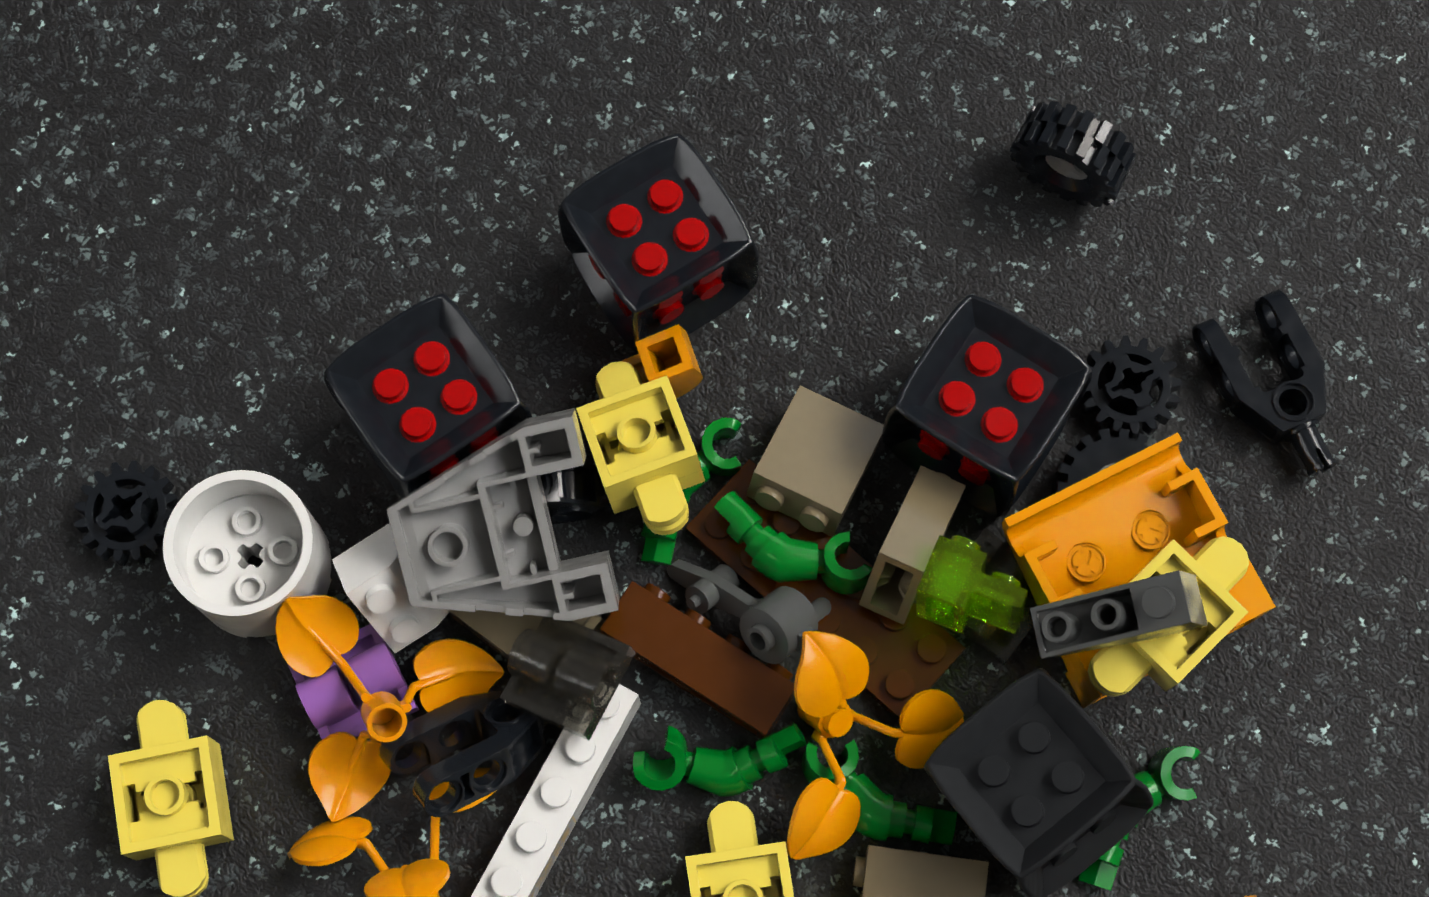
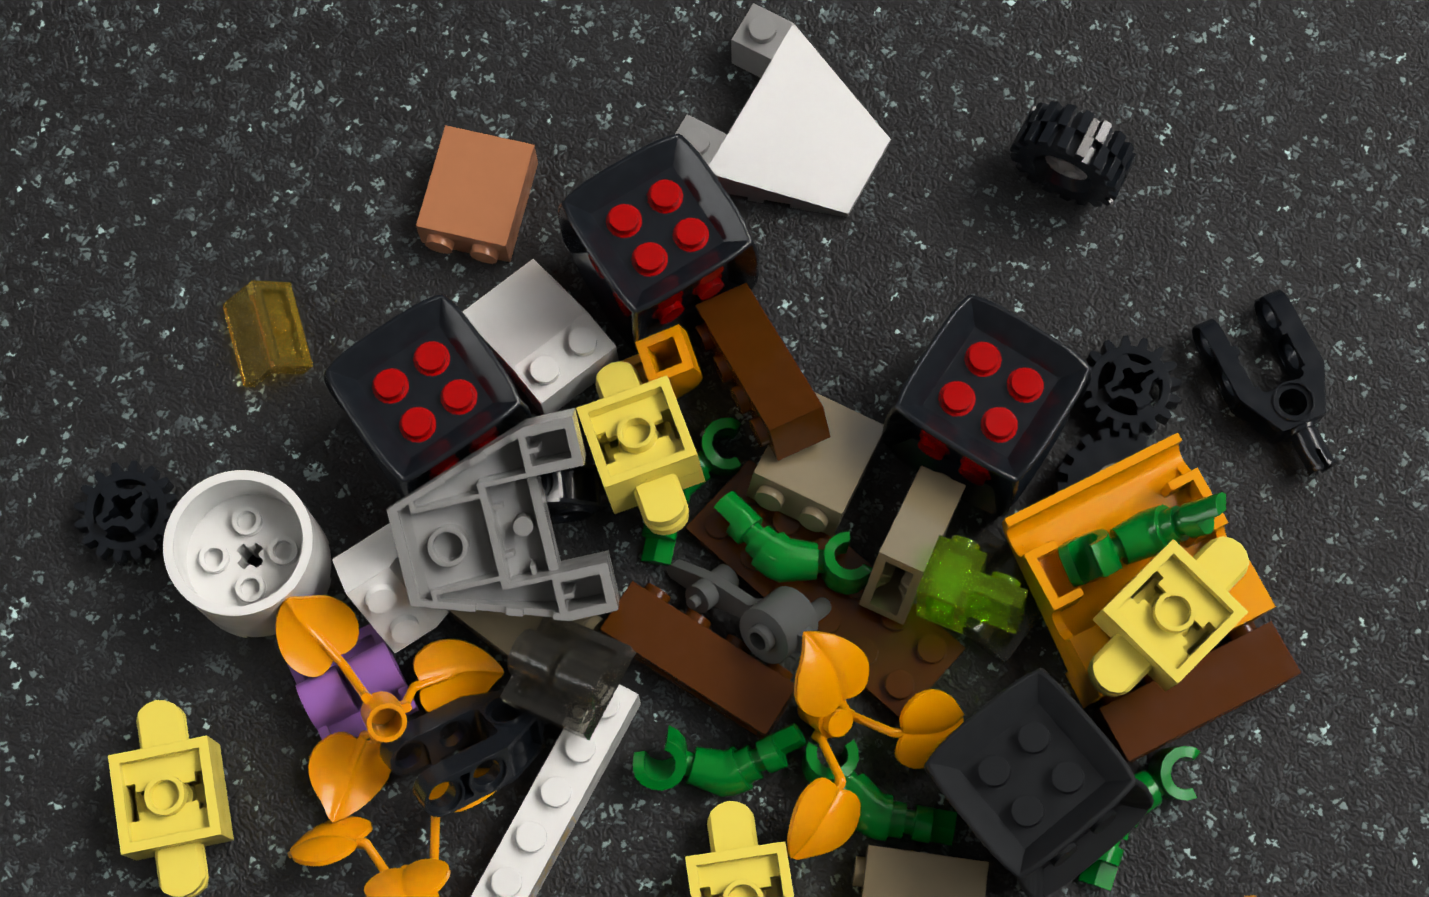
dark grey slope [1030,570,1208,659] -> none
none -> clear yellow panel [223,280,313,388]
none -> nougat brick [416,125,538,264]
none -> white slope [463,259,619,415]
none -> wedge [675,3,891,217]
none -> reddish brown brick [694,283,831,461]
none -> green piece [1058,492,1226,587]
none -> reddish brown brick [1092,621,1301,764]

